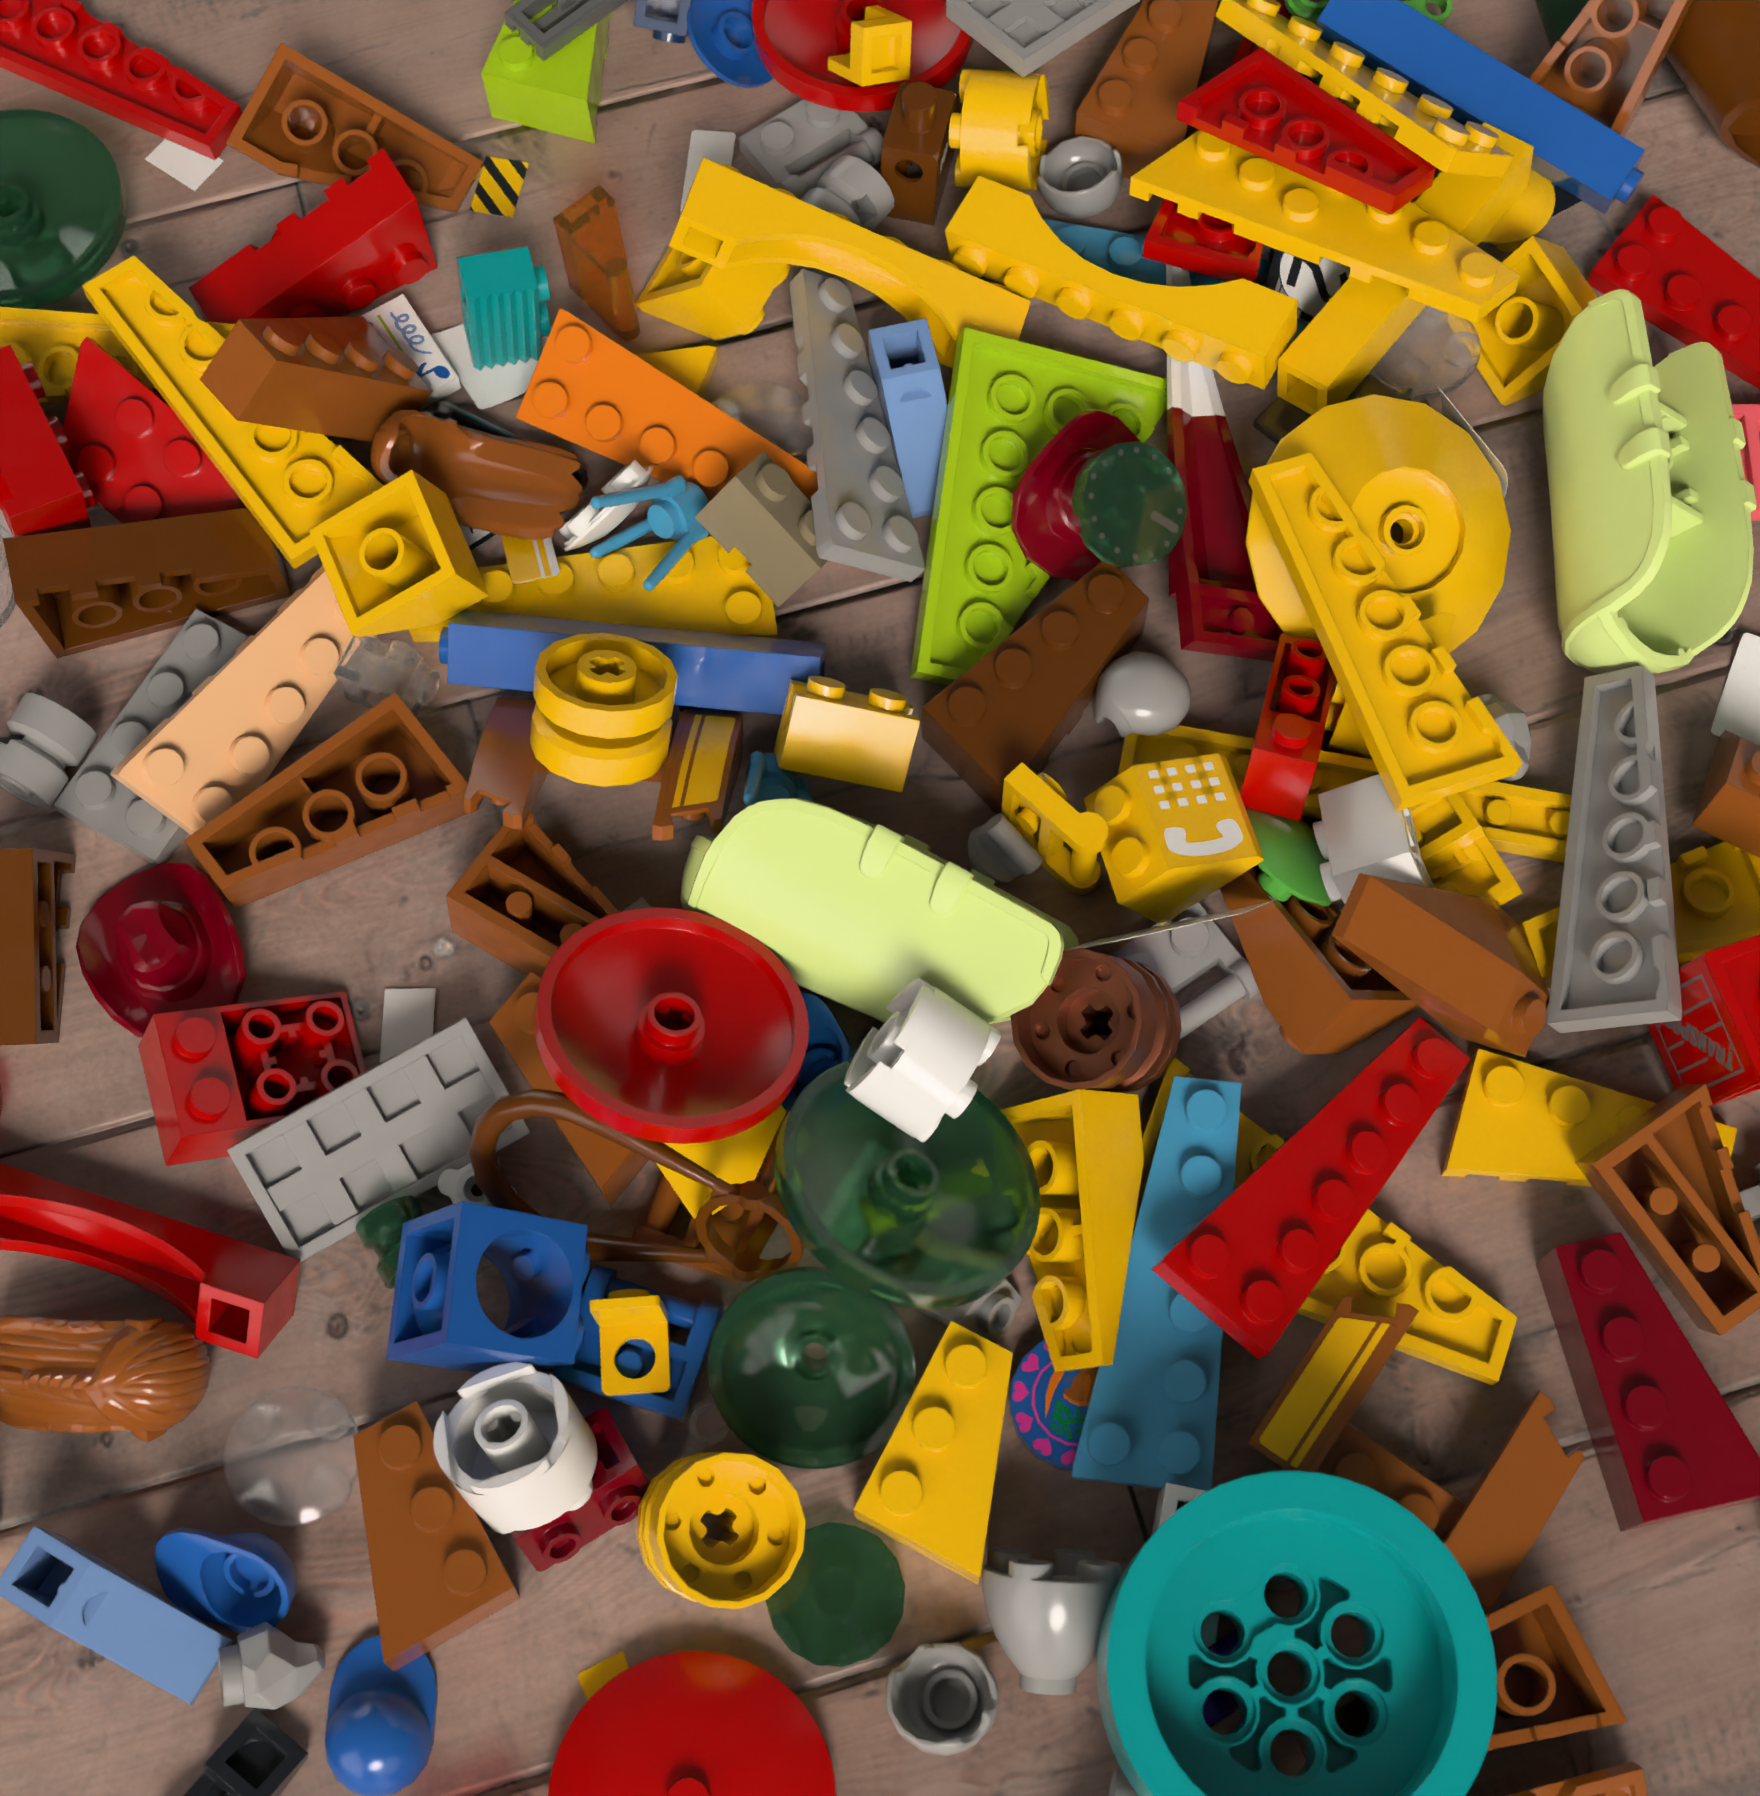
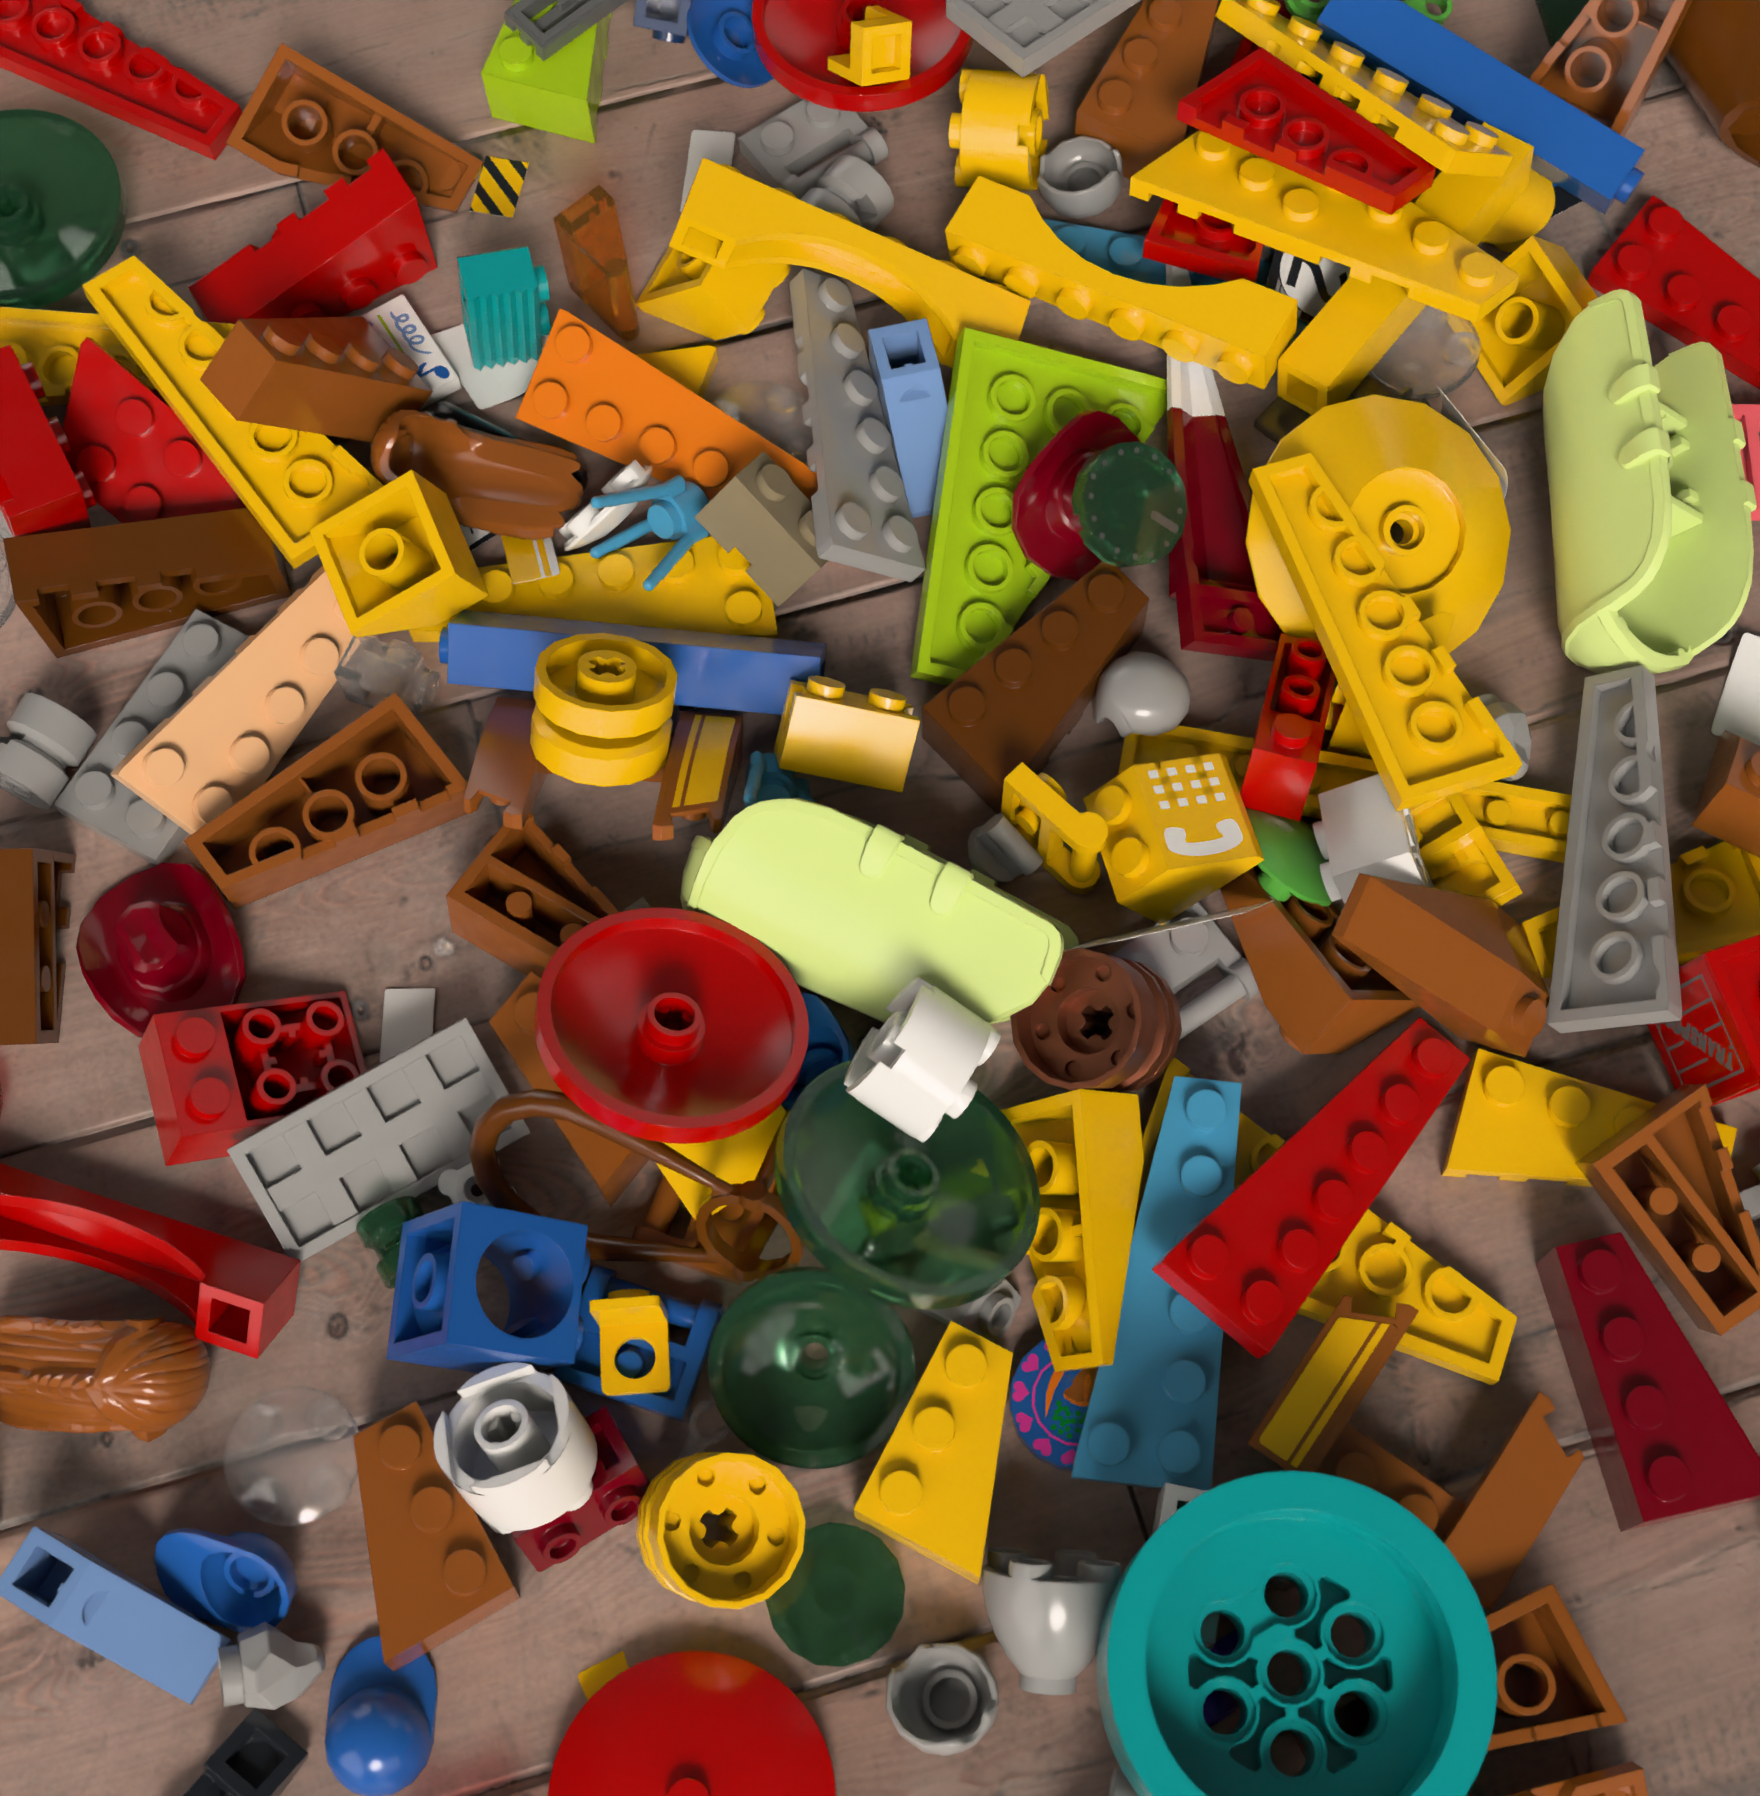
white sticker [145,139,224,191] -> none
reddish brown torso [880,81,958,226] -> none

